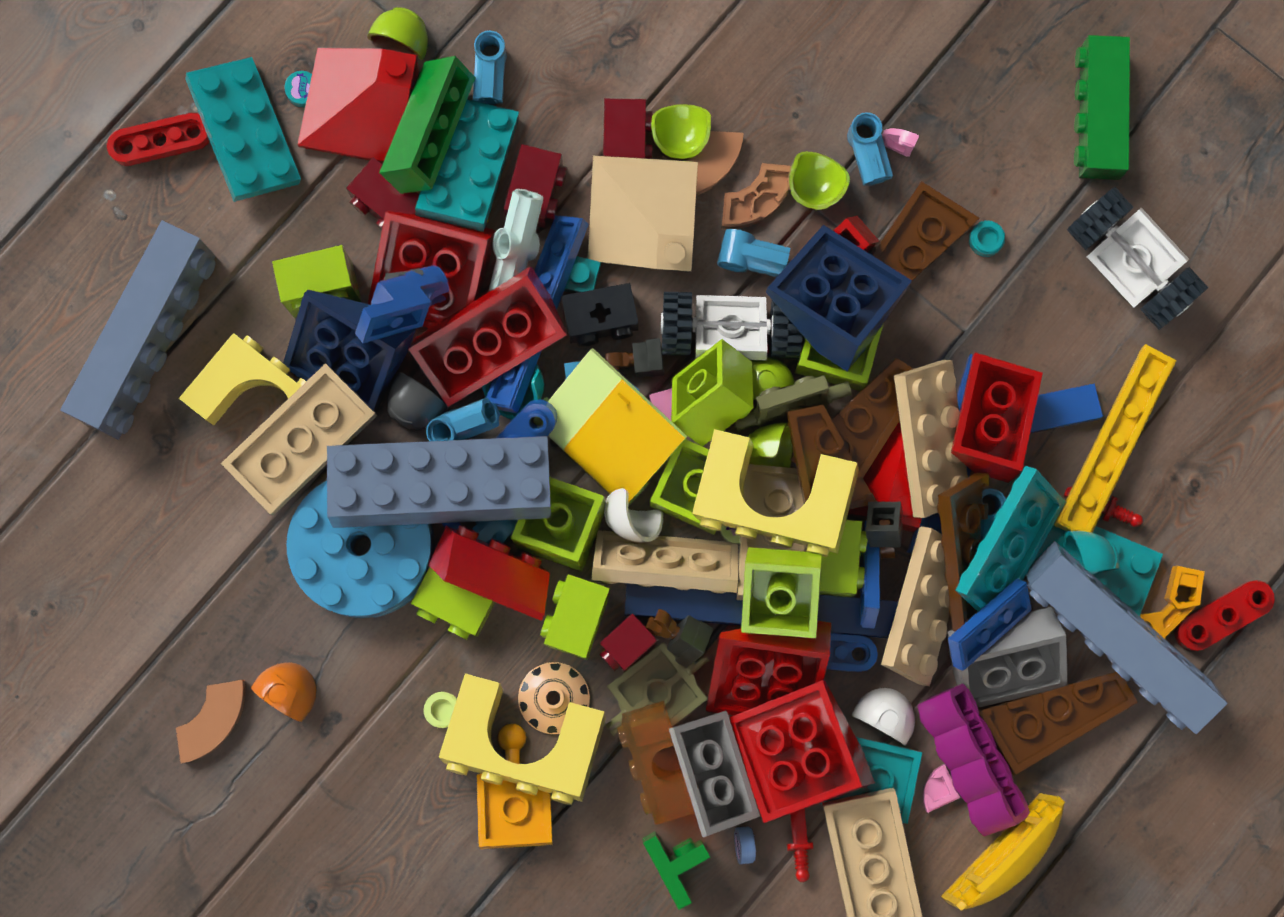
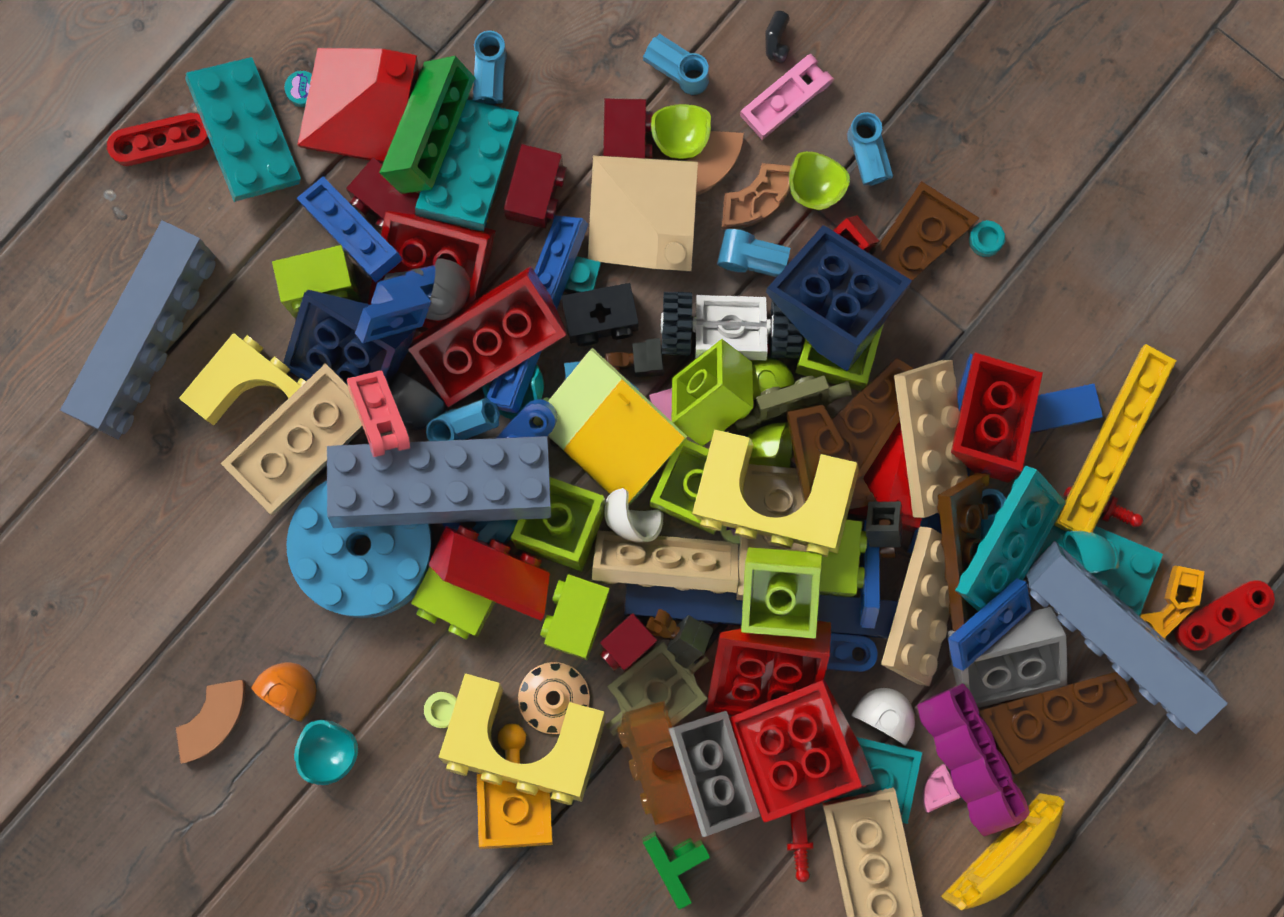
lime helmet [367,7,428,60] -> none
light aqua piece [489,189,544,291] -> none
medium blue tile [734,826,756,864] -> none
bright pink tile [882,128,919,157] -> none
plate [1067,187,1209,330] -> none
green brick [1074,35,1130,180] -> none
none -> teal helmet [294,720,358,785]
none -> blue plate [297,177,403,283]
none -> coral plate [347,370,410,457]
none -> dark grey helmet [426,258,471,321]
none -> dark azure piece [643,34,709,95]
none -> bright pink plate [740,54,834,140]
none -> black arm [765,11,790,63]

